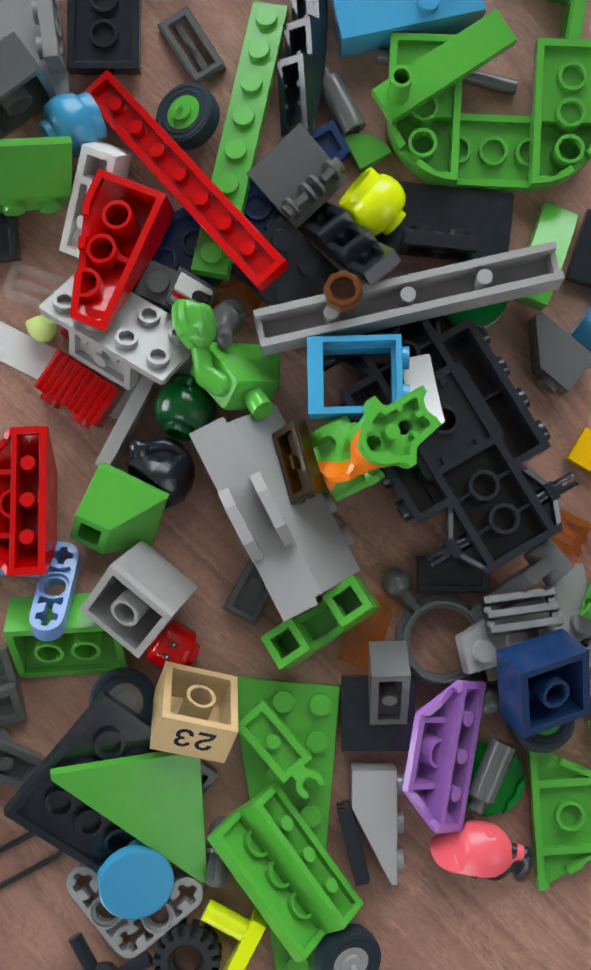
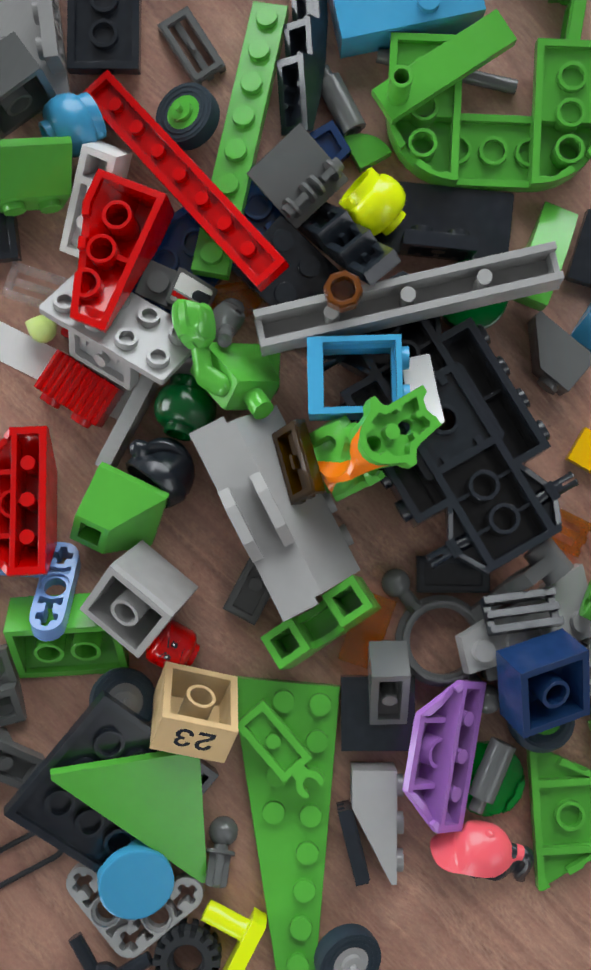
bright green slope [206,782,364,963] -> none

